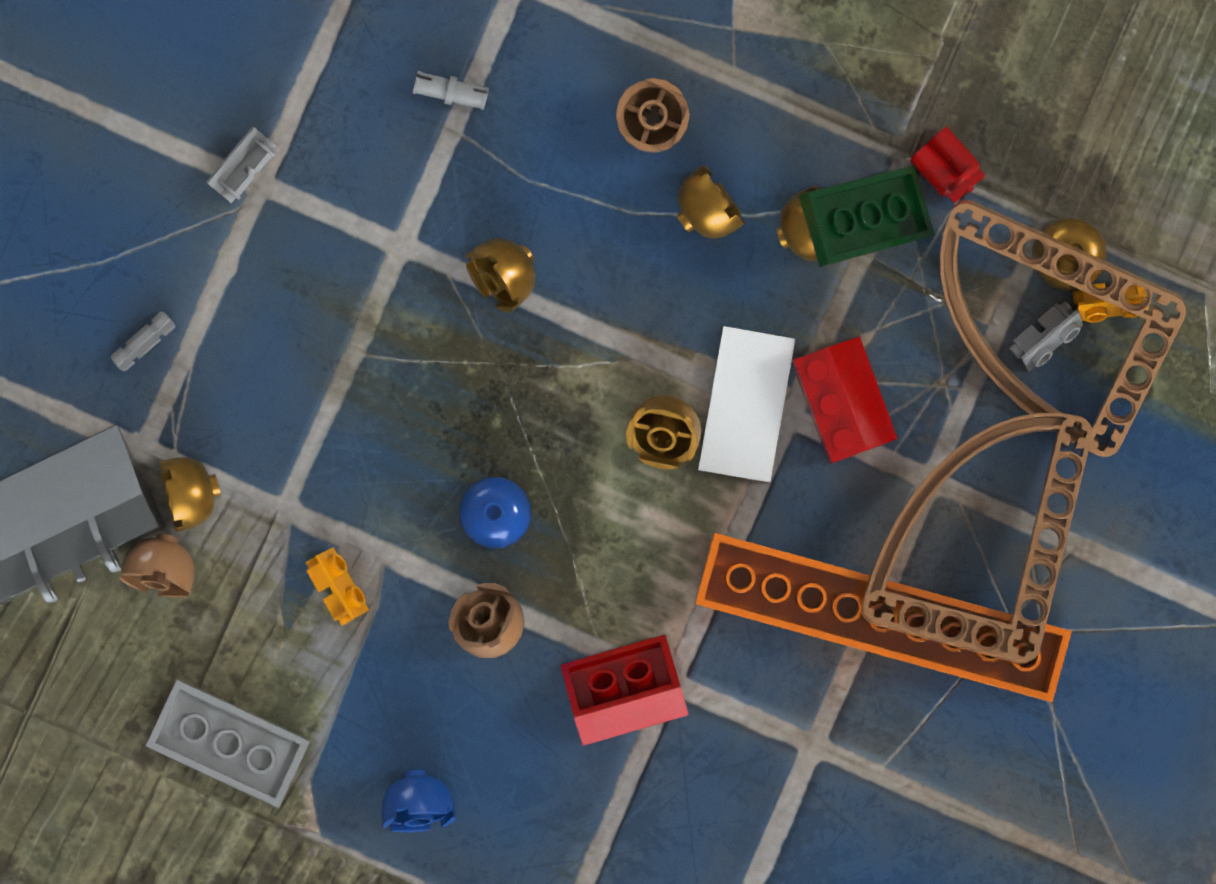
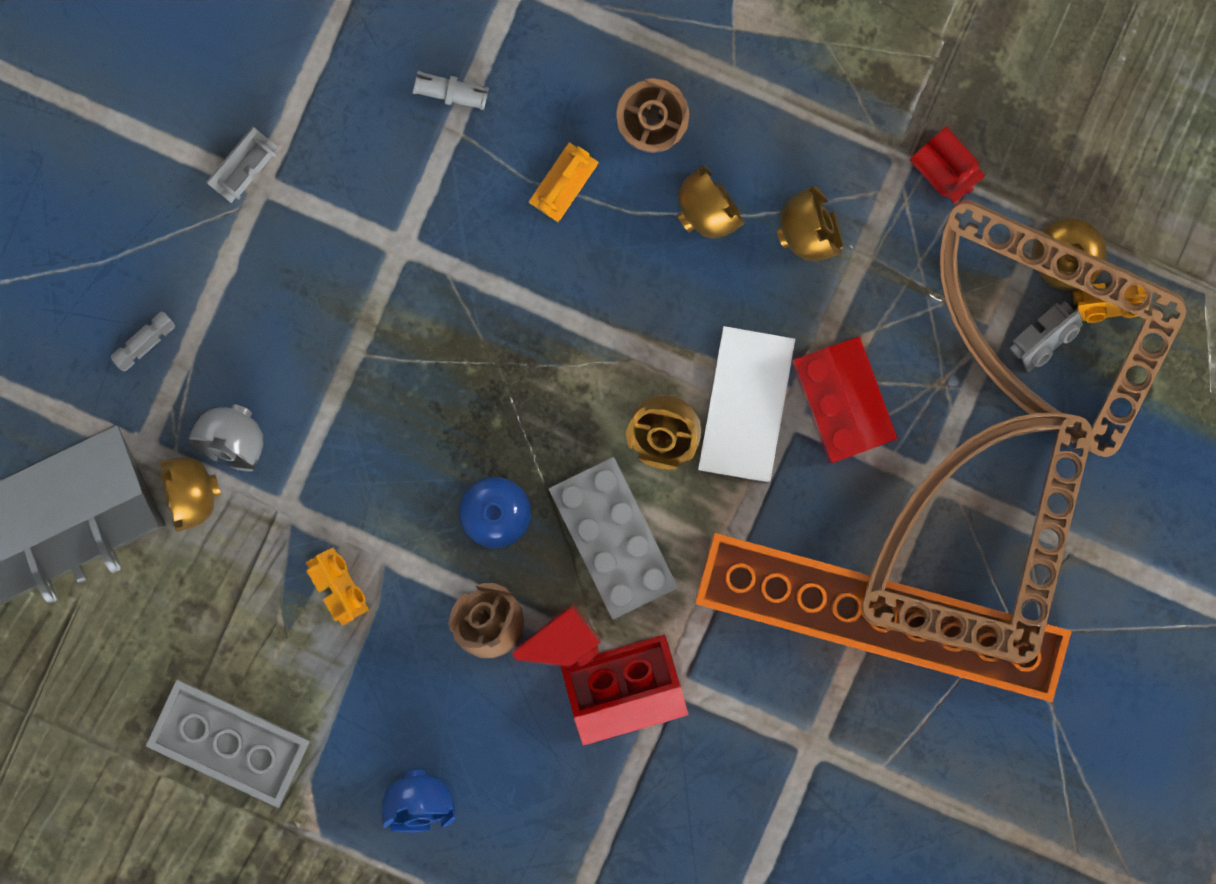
medium nougat cylinder [120,533,195,598] -> none
pearl gold cylinder [465,238,536,313] -> none
dark green plate [799,166,935,267] -> none
none -> light grey cylinder [188,404,264,472]
none -> red slope [512,603,600,667]
none -> light orange hinge [528,142,599,223]
none -> light grey plate [549,457,678,620]

